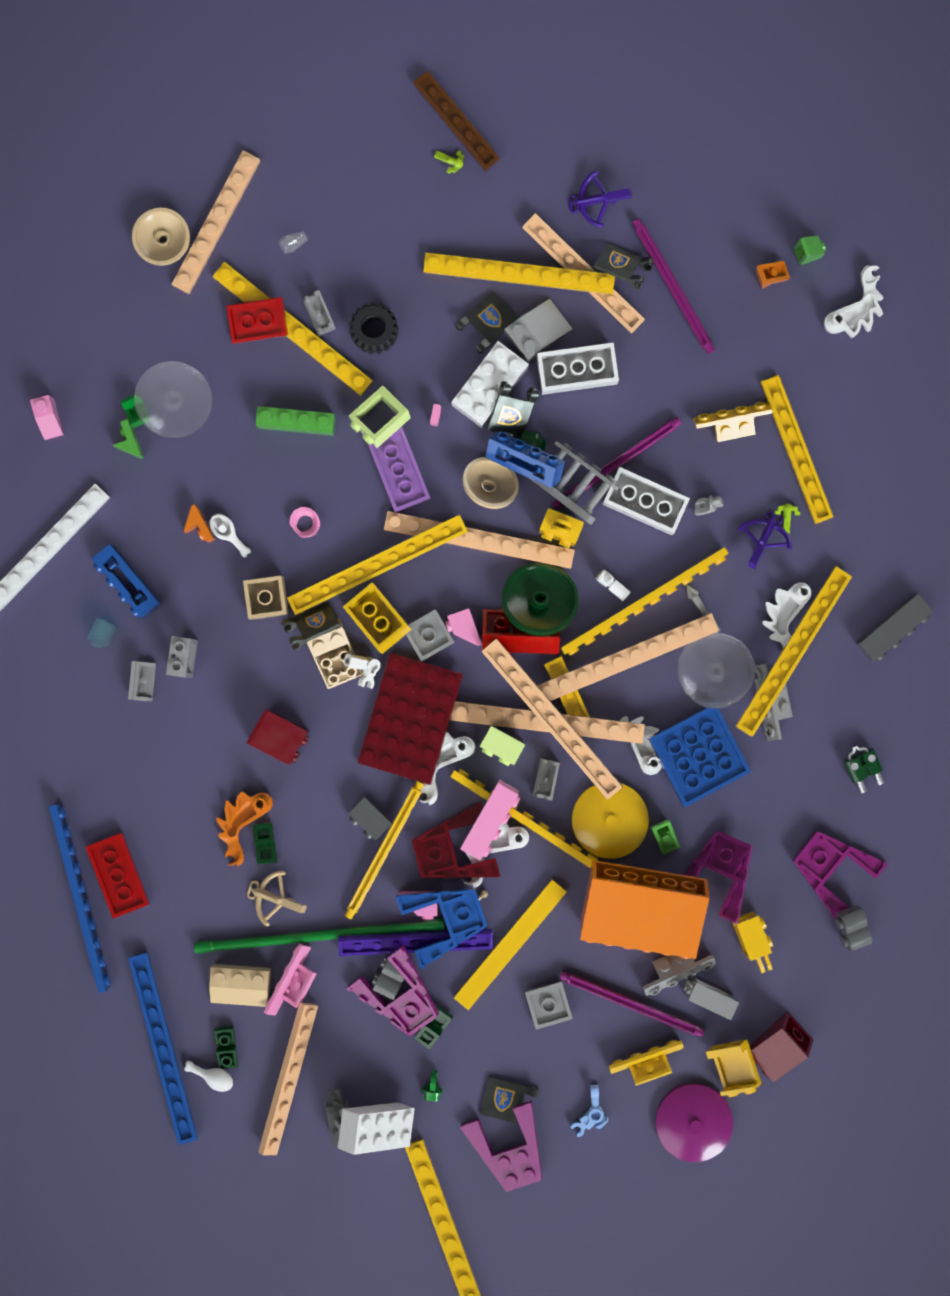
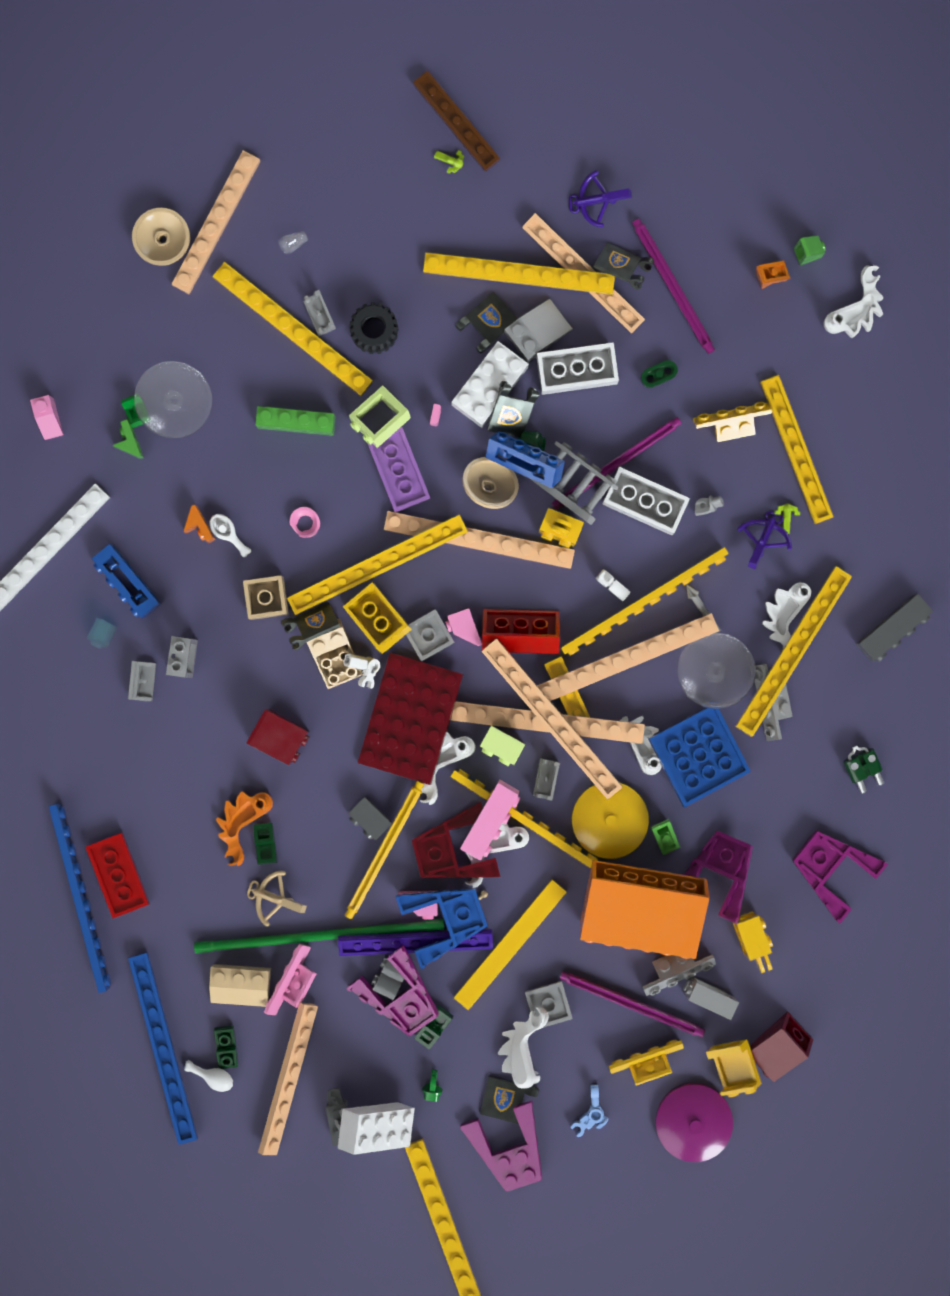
red tile [226,297,288,344] -> none
dark green dish [502,563,579,636] -> none
dark grey brick [835,905,872,951] -> none
none -> white animal [498,1007,549,1088]
none -> dark green plate [640,360,678,388]

